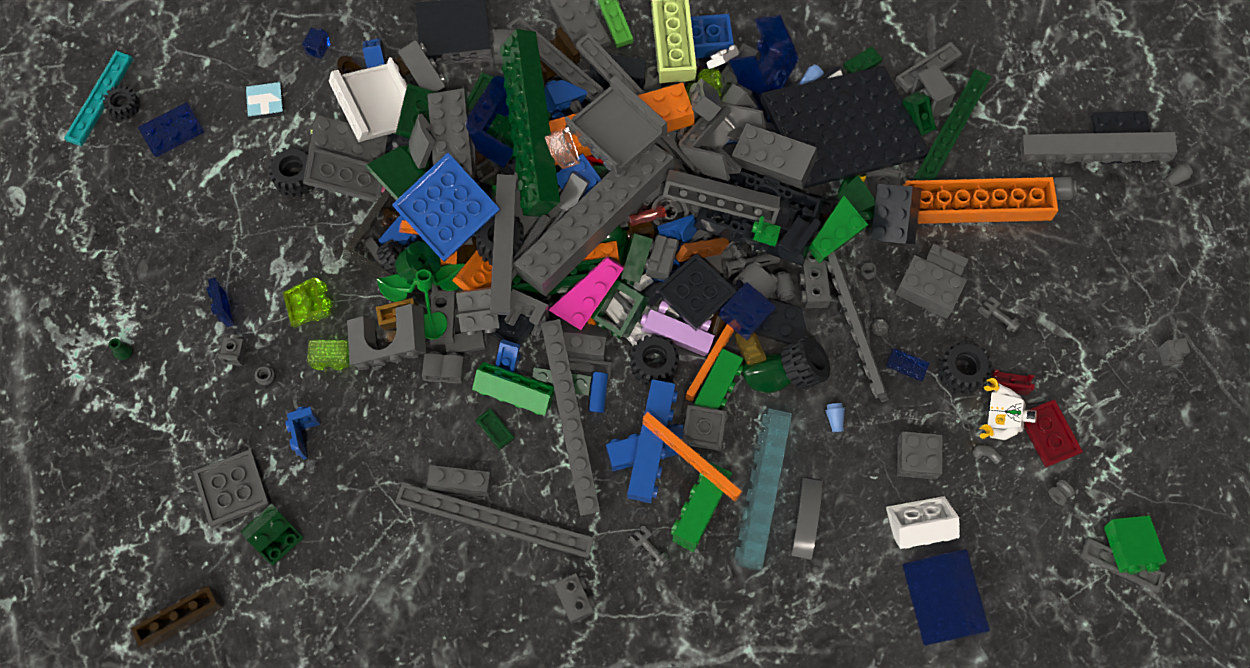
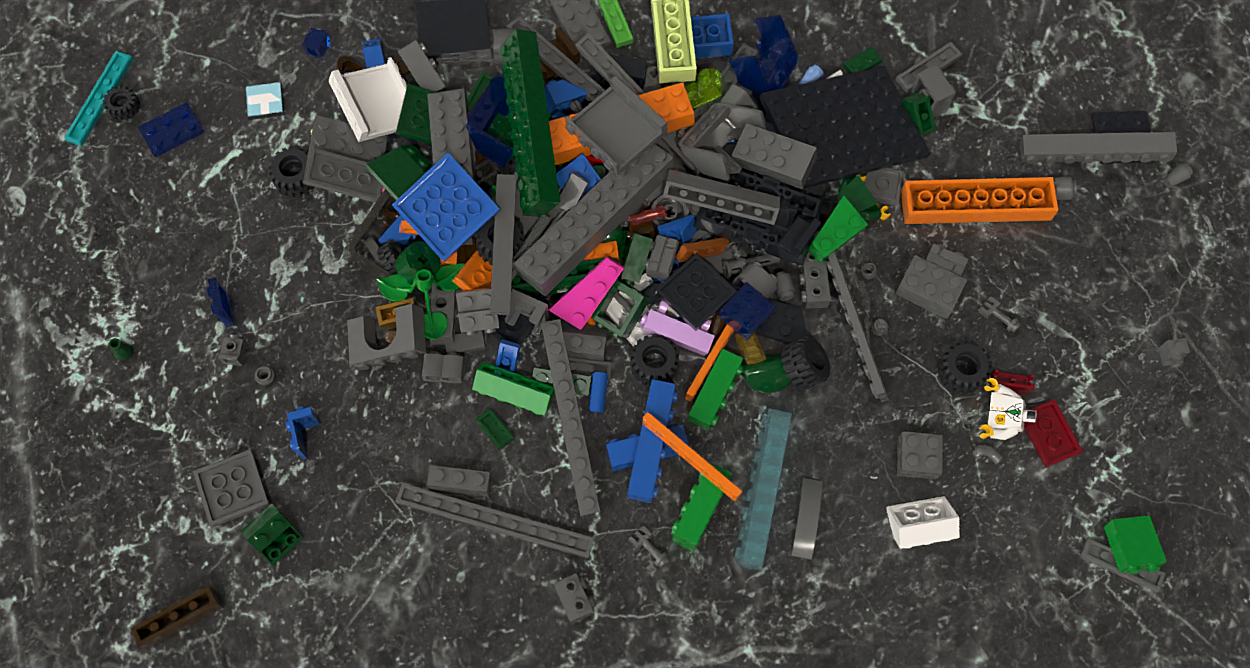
clear neon green plate [283,277,333,328] -> none
clear neon green brick [307,340,349,370] -> none
dark grey slope [409,114,435,169] -> none
clear slope [545,127,581,169] -> none
dark grey tile [682,405,727,451] -> none
dark grey brick [689,79,722,122] -> none
white plate [706,45,739,69] -> none
green bracket [751,216,781,246] -> none
medium blue cone [825,403,845,432] -> none
black brick [871,184,922,244] -> none
clear blue plate [886,348,930,382] -> none
clear blue slope [902,549,990,646] -> none
dark green plate [913,69,992,181] -> none
dark grey wheel [1048,480,1075,505] -> none

